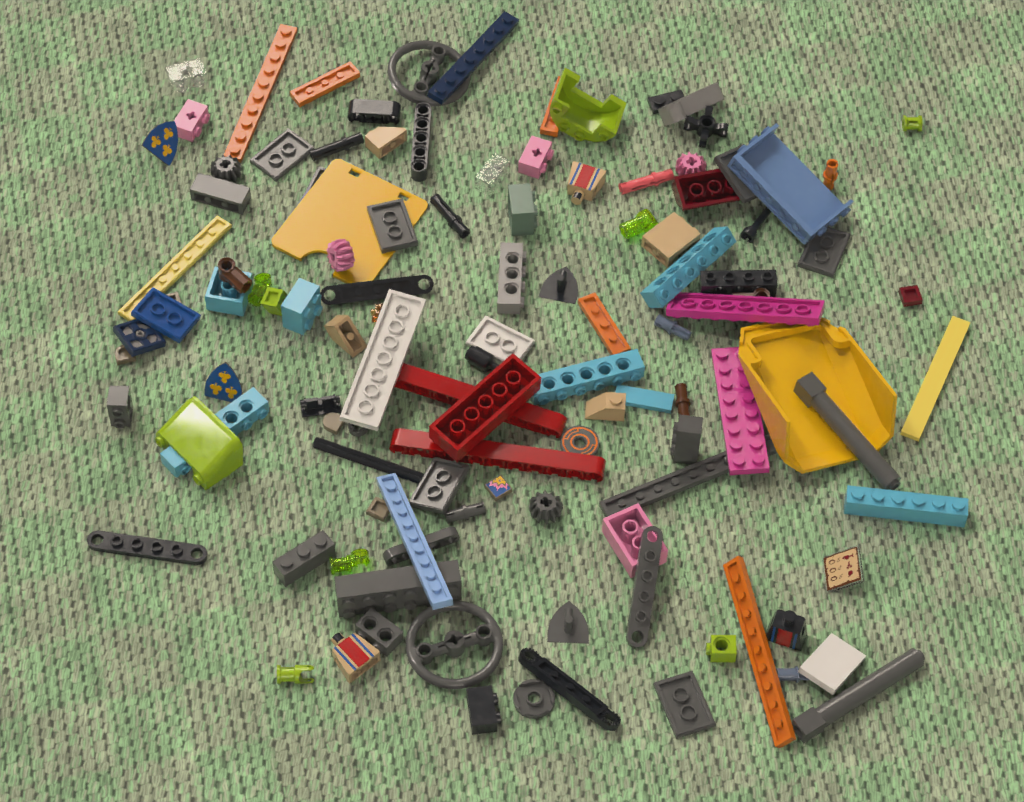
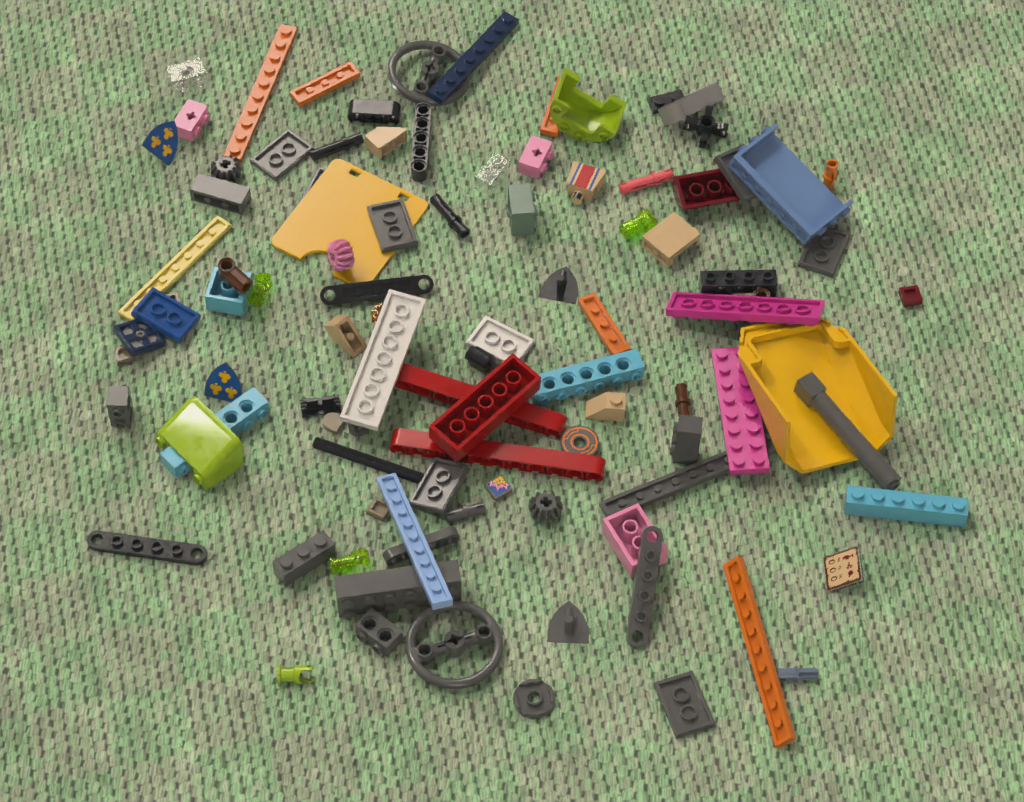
lime brick [260,287,288,316] -> none
medium azure brick [281,278,323,335] -> none
torso [331,633,381,683] -> none
black brick [466,685,501,735] -> none
light grey brick [497,242,527,314] -> none
black plate [518,648,621,731] -> none
medium azure tile [615,384,675,414] -> none
medium azure brick [640,226,736,308] -> none
sand blue axle [654,314,692,341] -> none
bright pink gear [675,152,707,176] -> none
lime brick [706,635,737,663] -> none
black piece [740,206,771,243] -> none
black torso [765,609,807,651] -> none
dark grey brick [792,648,925,744] -> none
white tile [798,633,866,695] -> none
light yellow tile [900,316,970,442] -> none
lime bush [902,115,923,132] -> none

